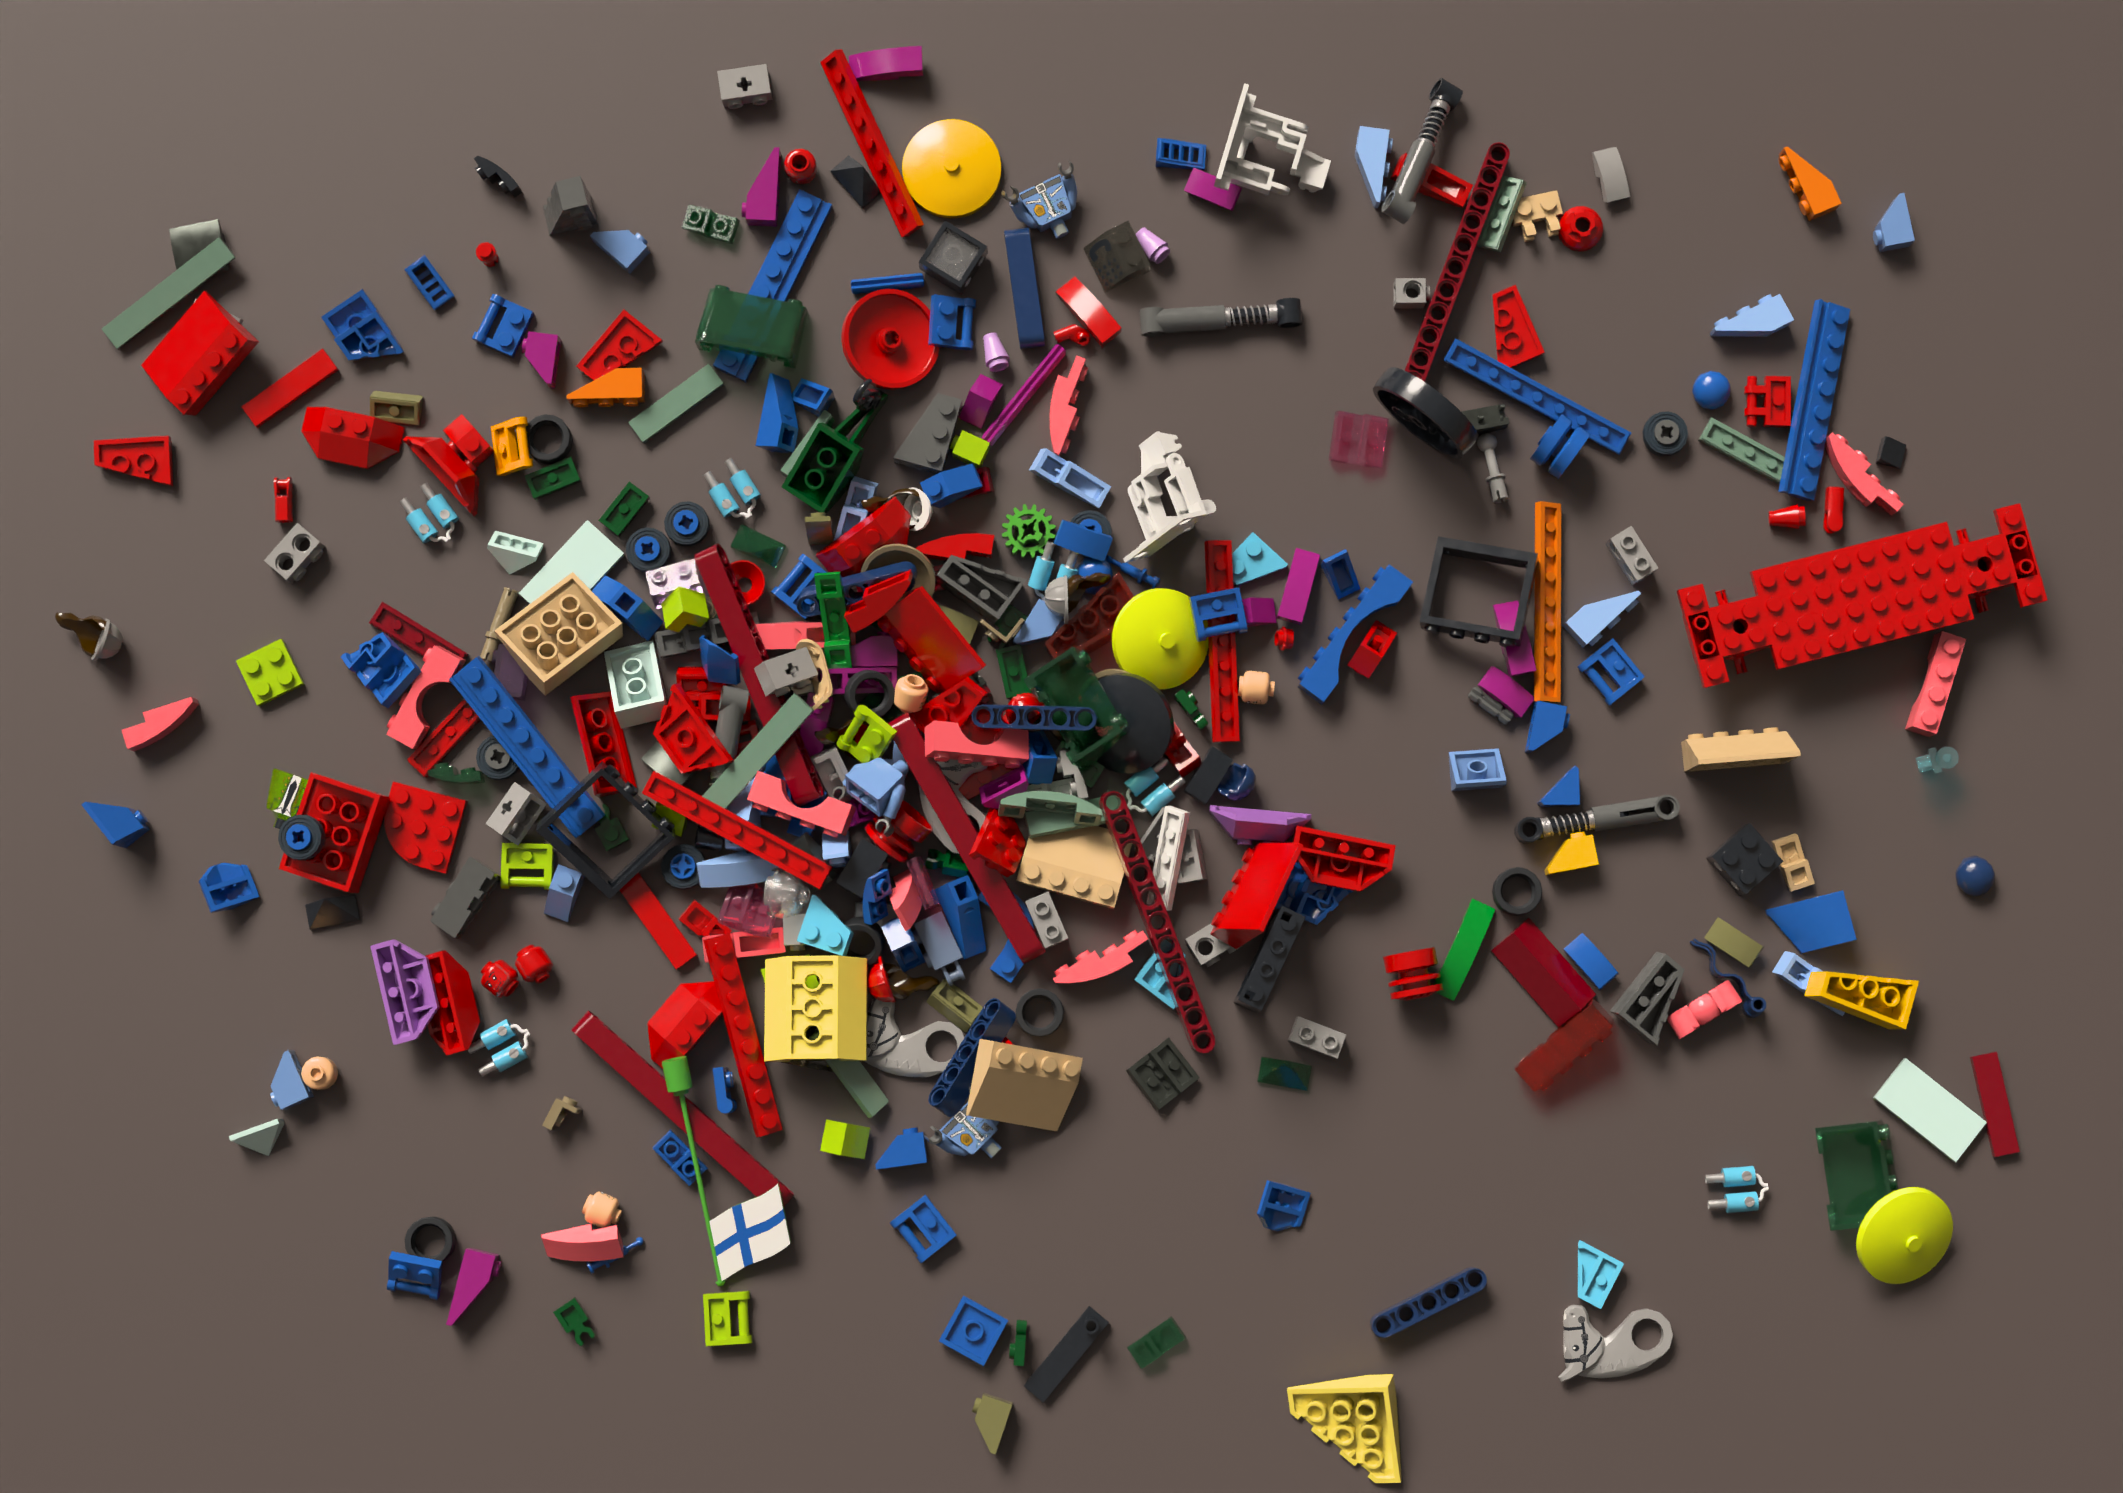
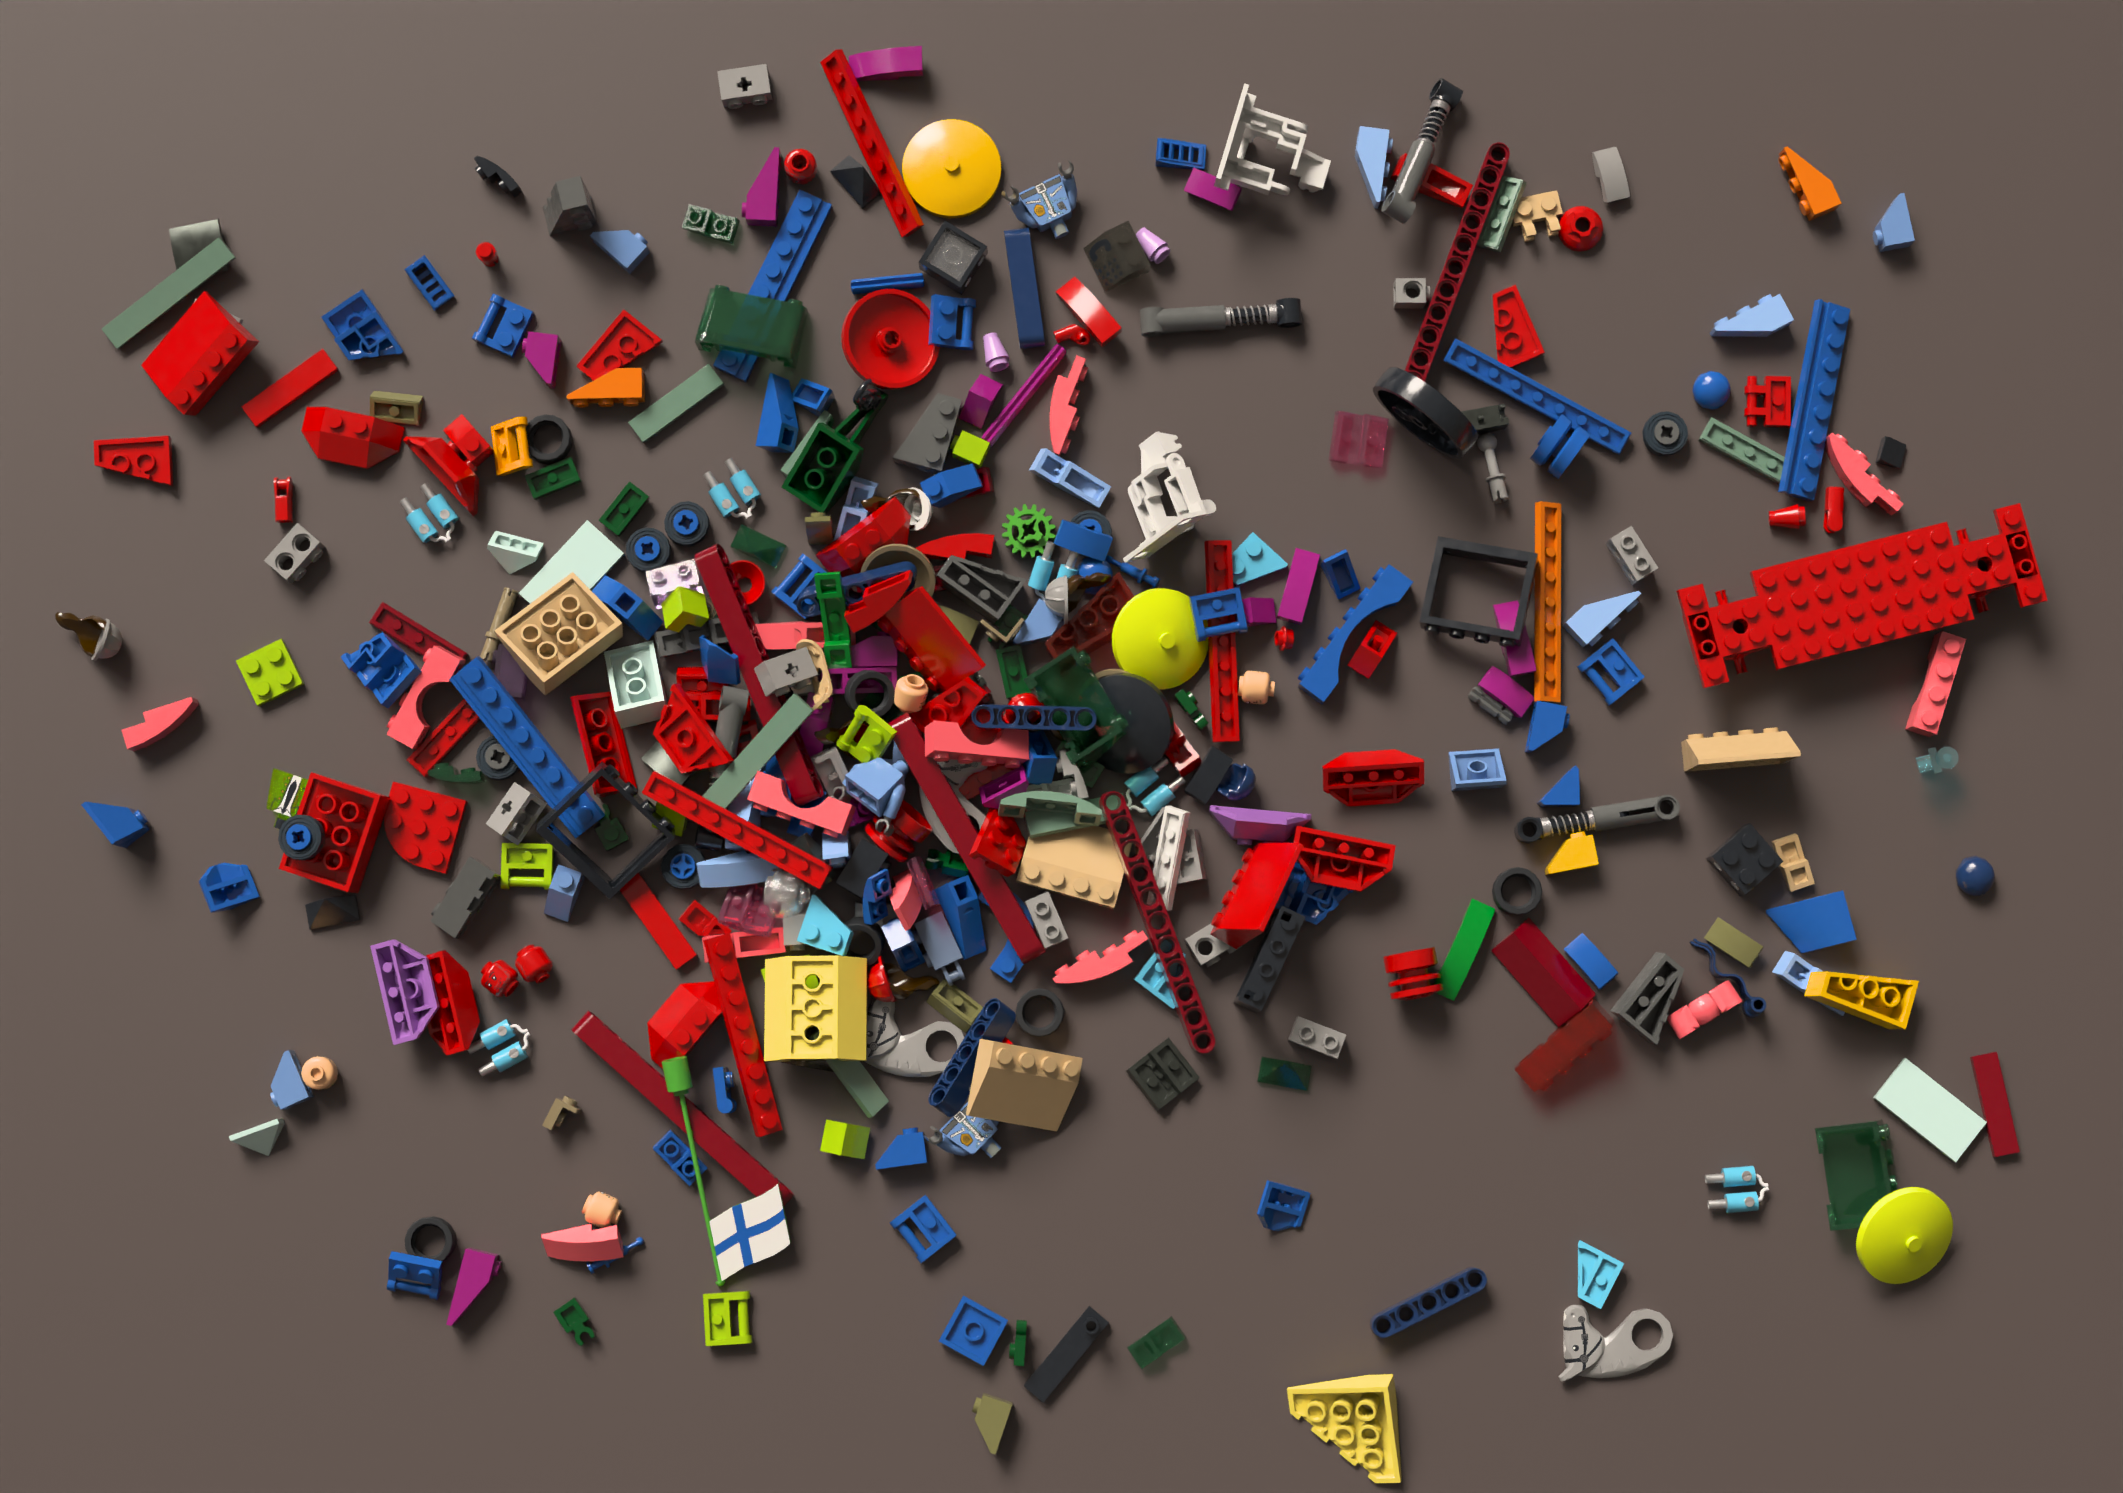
none -> red wedge [1322,749,1424,806]

